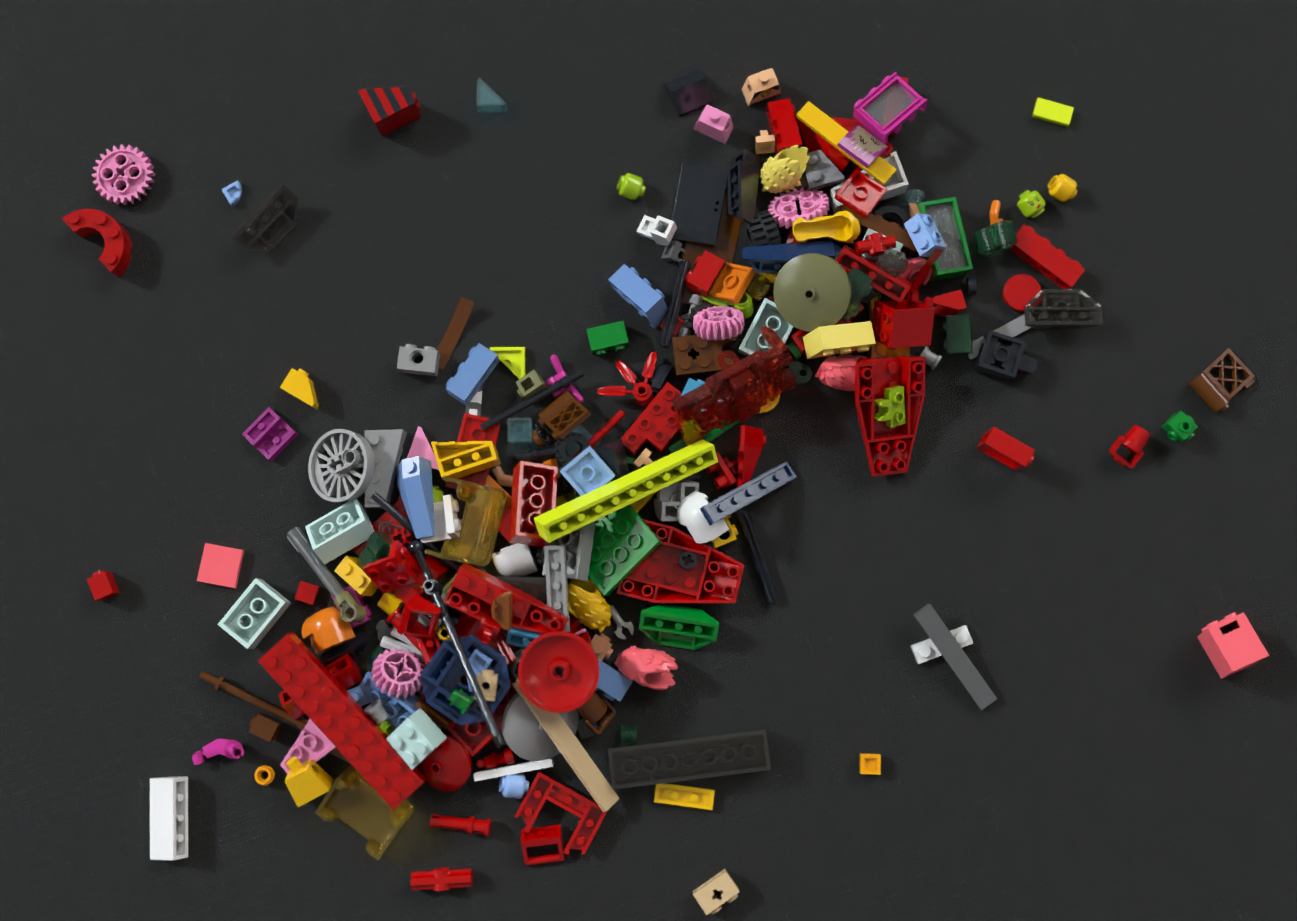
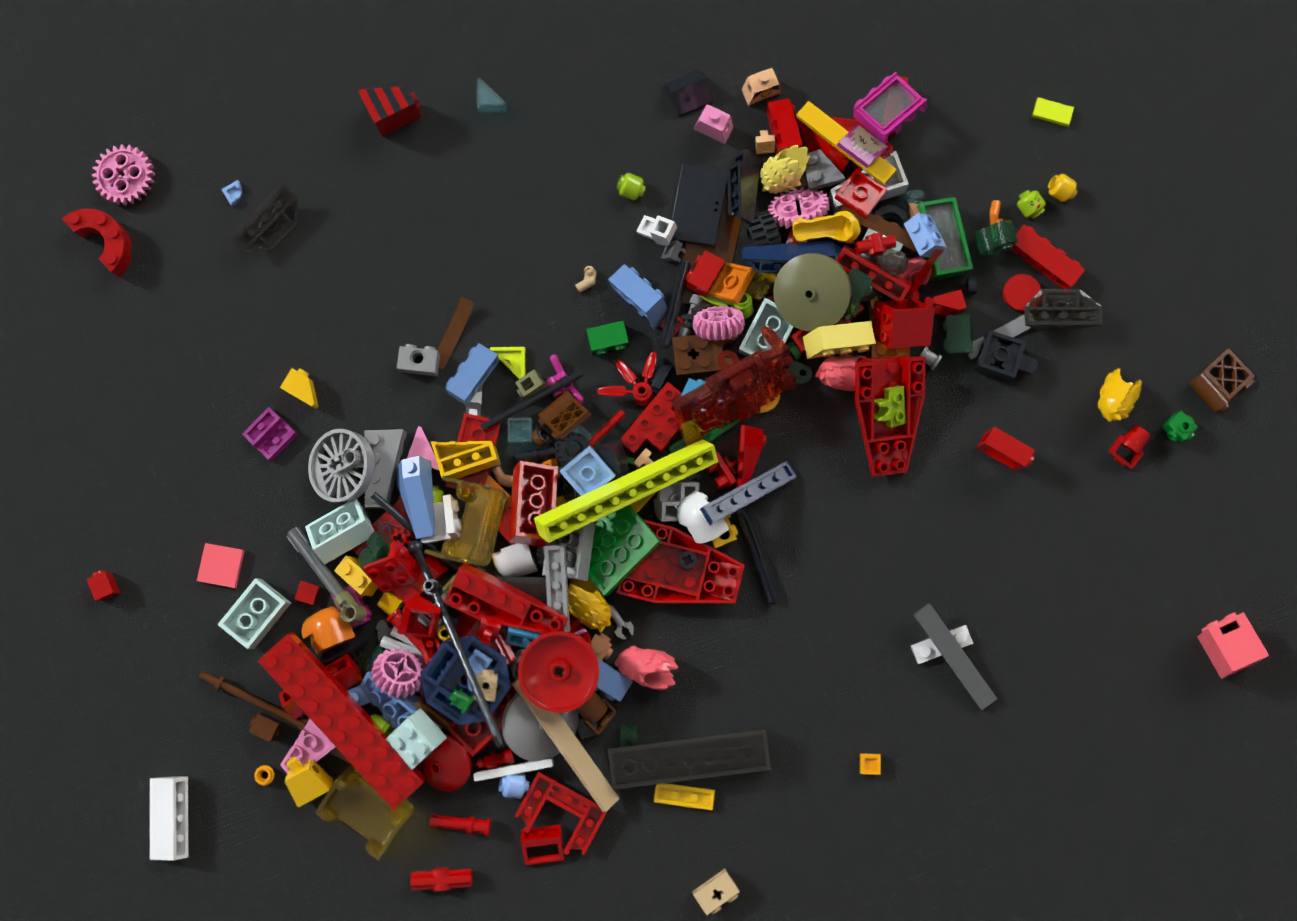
dark pink arm [192,738,244,765] -> none
light grey piece [364,699,389,725] -> none
dark orange tile [491,591,513,631] -> none
green wedge [639,603,719,650] -> none
none -> tan arm [575,266,597,293]
none -> yellow head [1098,368,1142,422]

